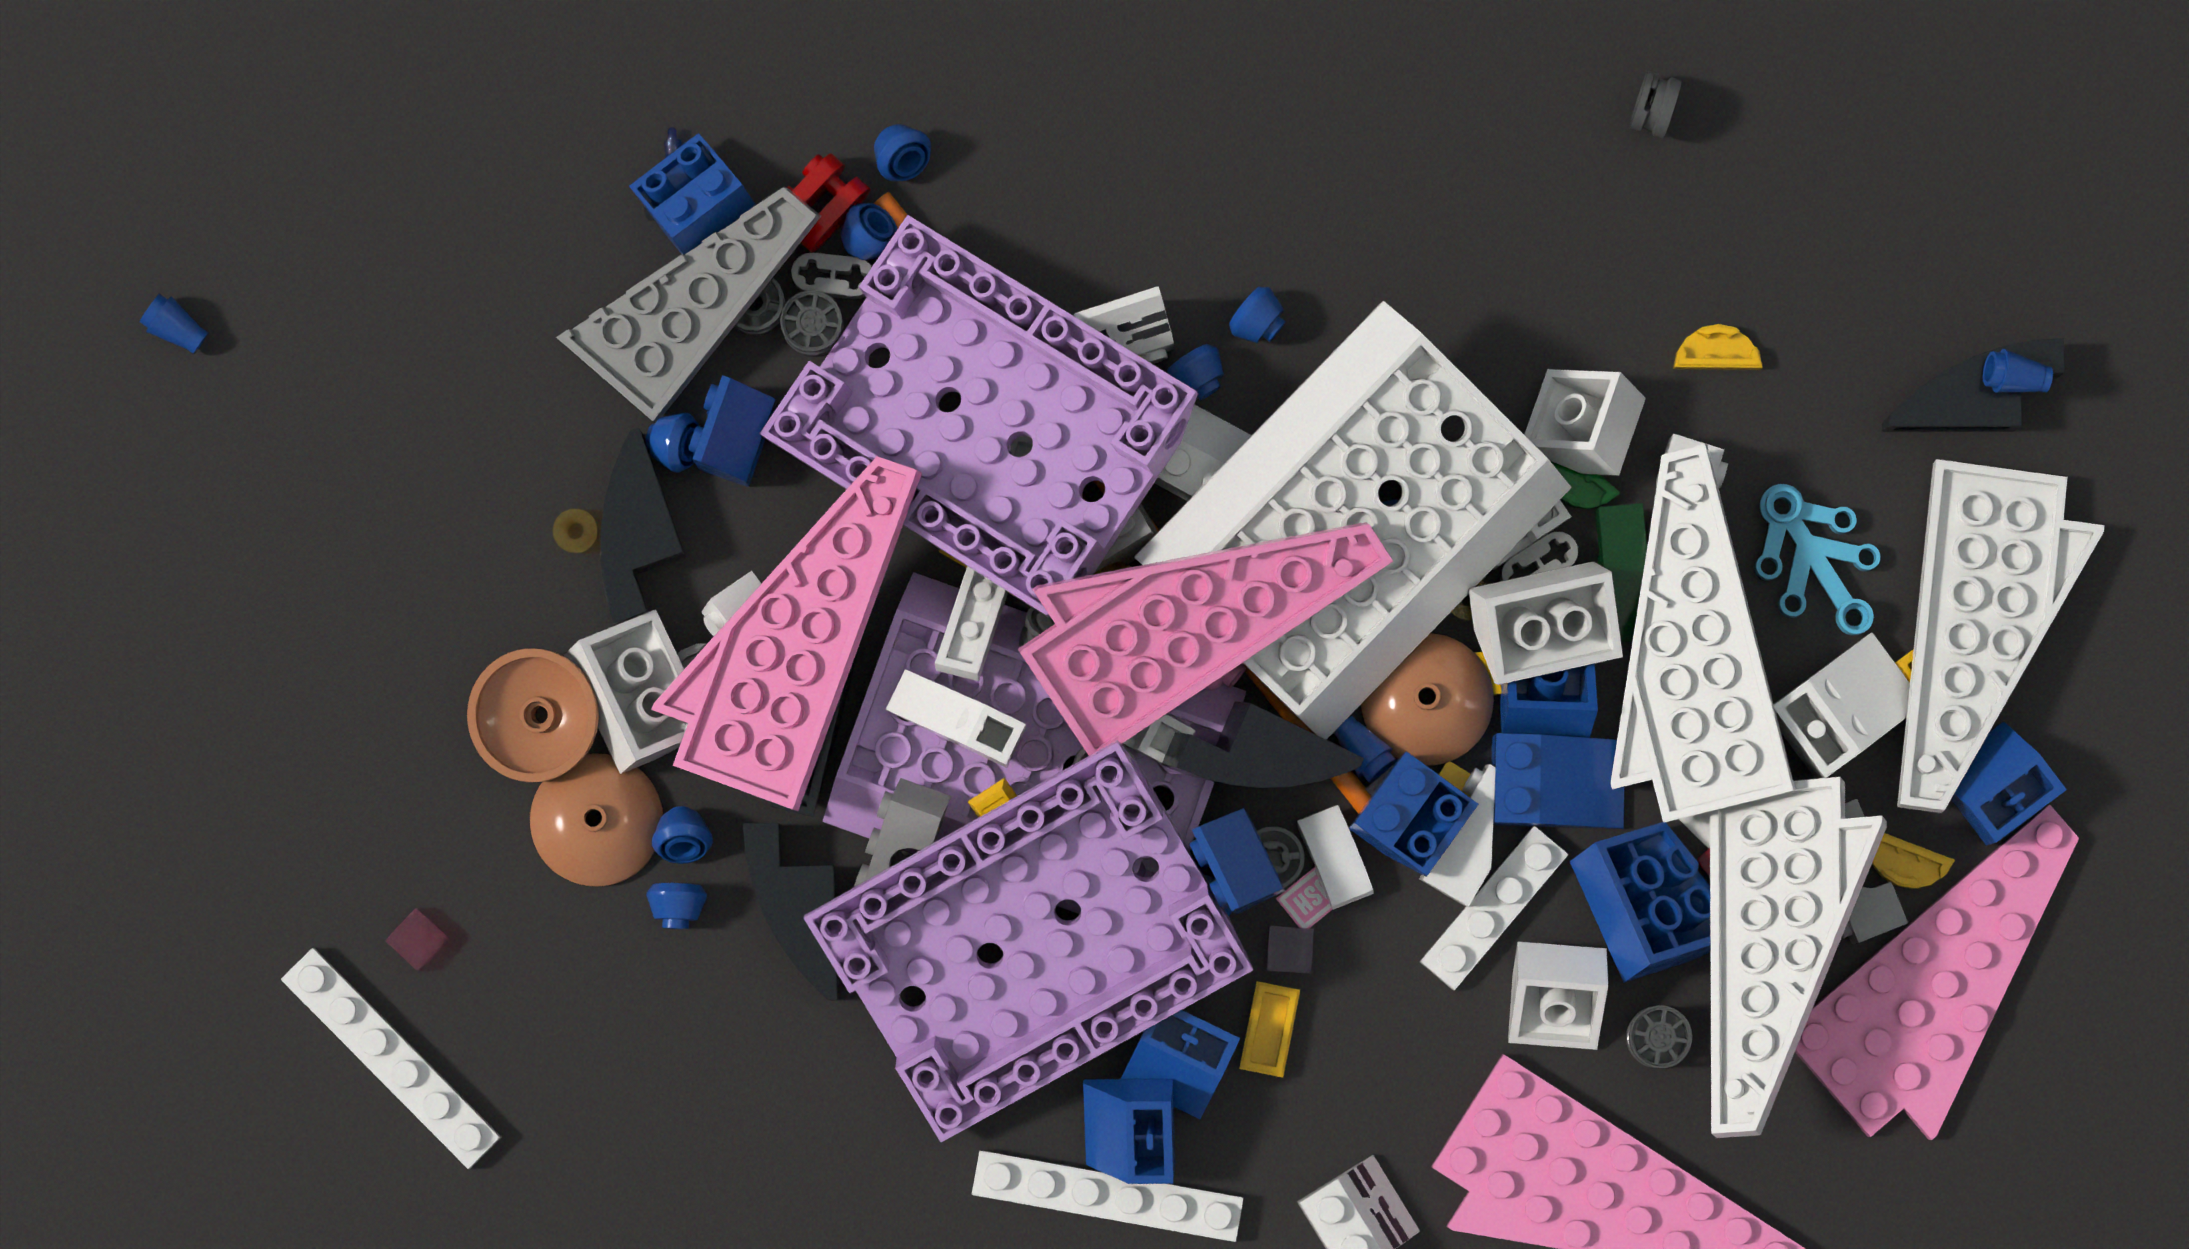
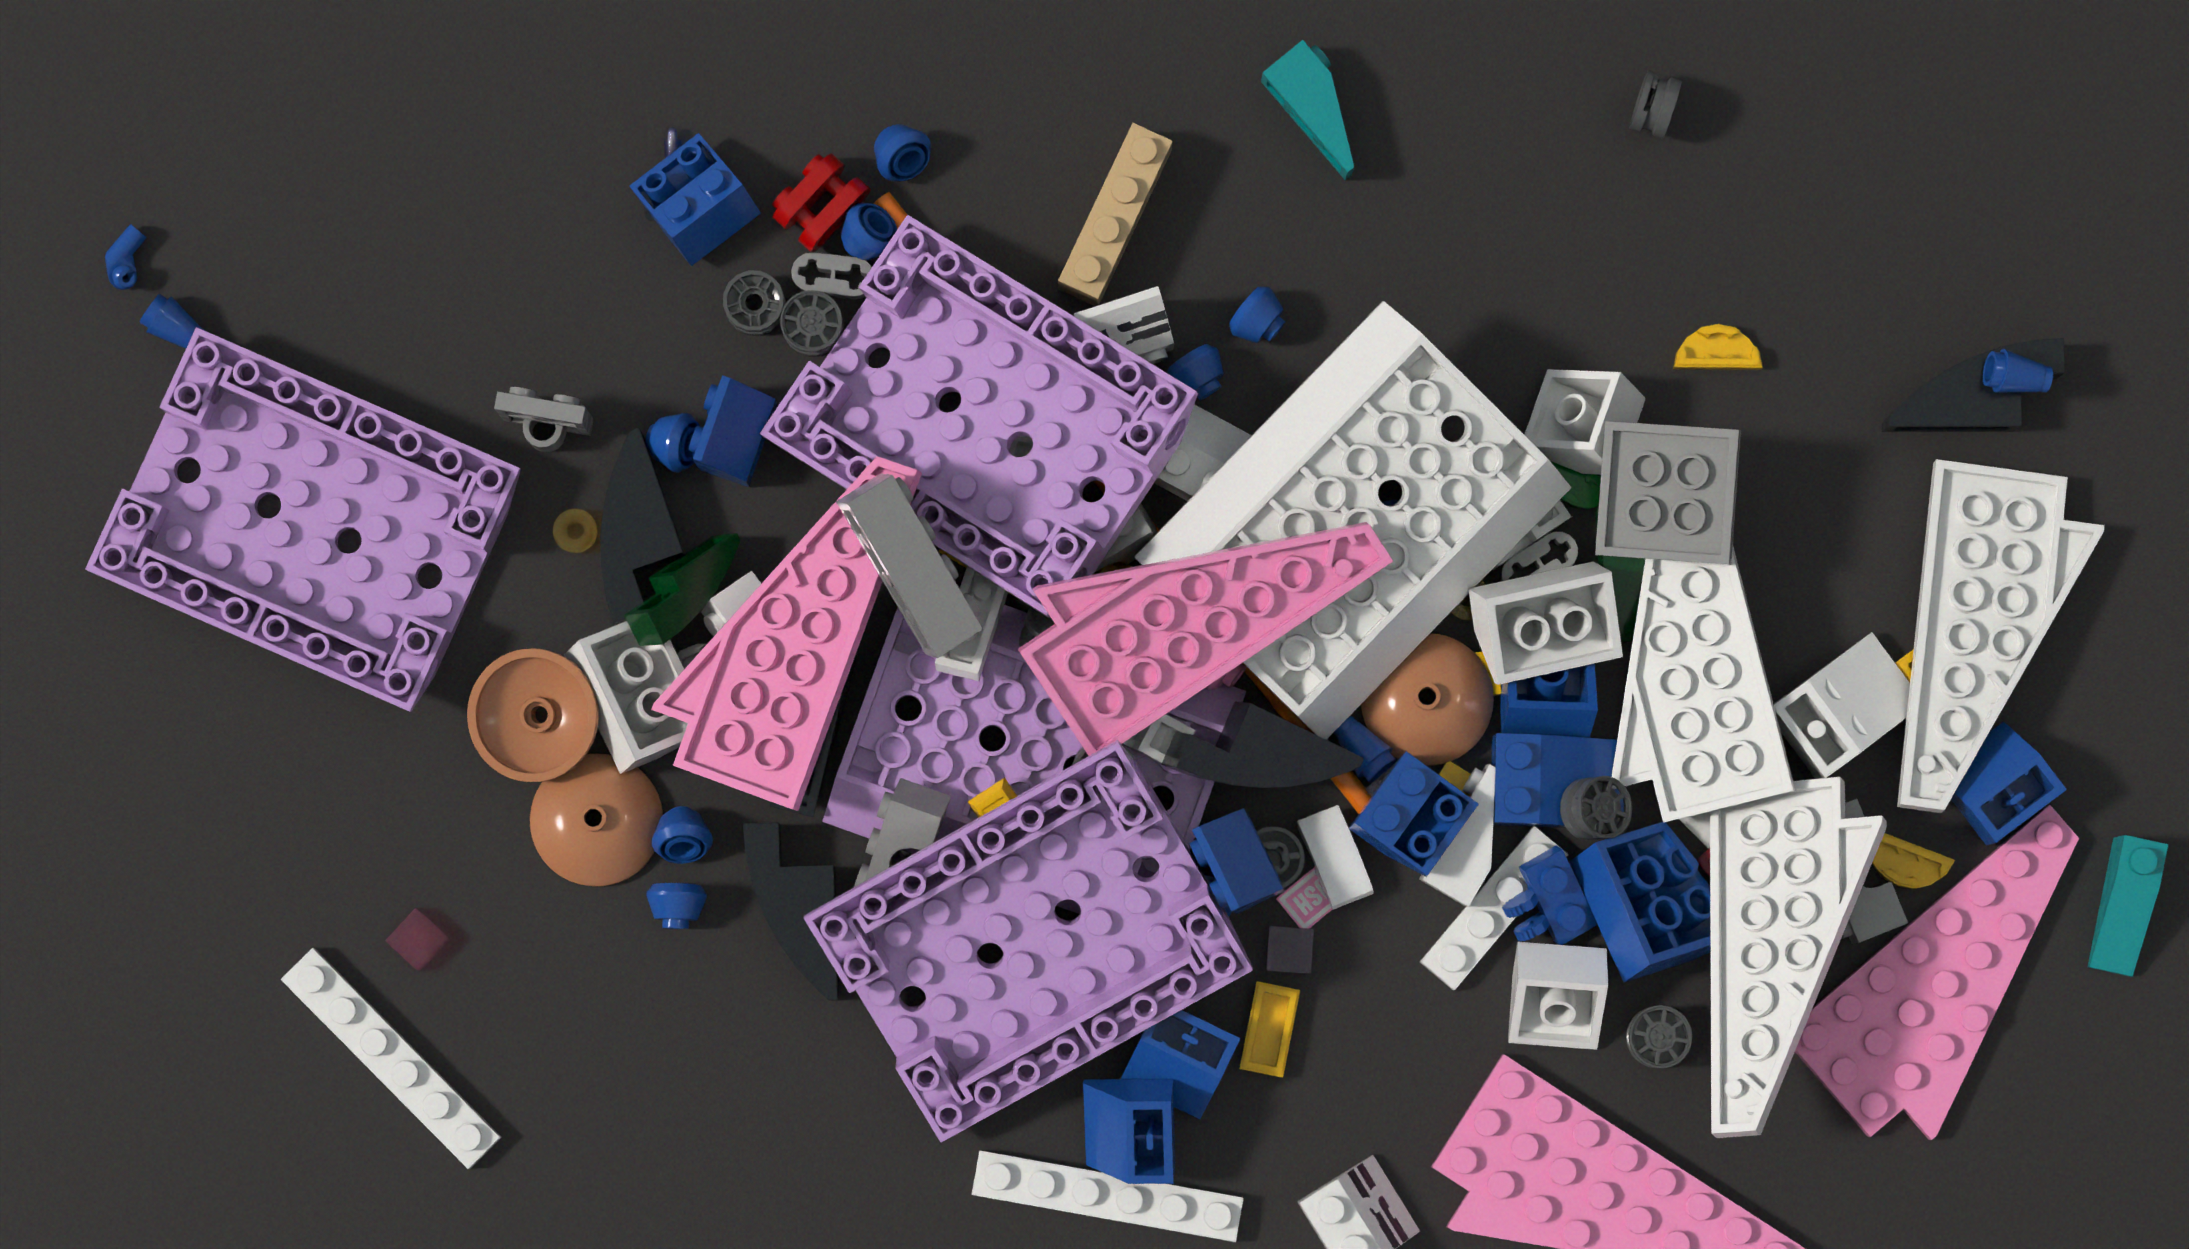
light grey wing [556,187,821,422] -> none
white slope [885,669,1026,768] -> none
medium azure plant [1754,484,1881,635] -> none
none -> lavender slope [85,327,521,712]
none -> blue arm [105,224,147,290]
none -> light grey plate [494,387,594,452]
none -> dark green slope [624,533,741,646]
none -> light grey brick [836,473,983,658]
none -> tan brick [1058,123,1173,306]
none -> teal slope [1261,40,1354,181]
none -> blue hinge [1502,845,1598,945]
none -> dark grey wheel [1560,776,1632,840]
none -> light grey plate [1595,421,1741,565]
none -> teal slope [2087,835,2168,977]

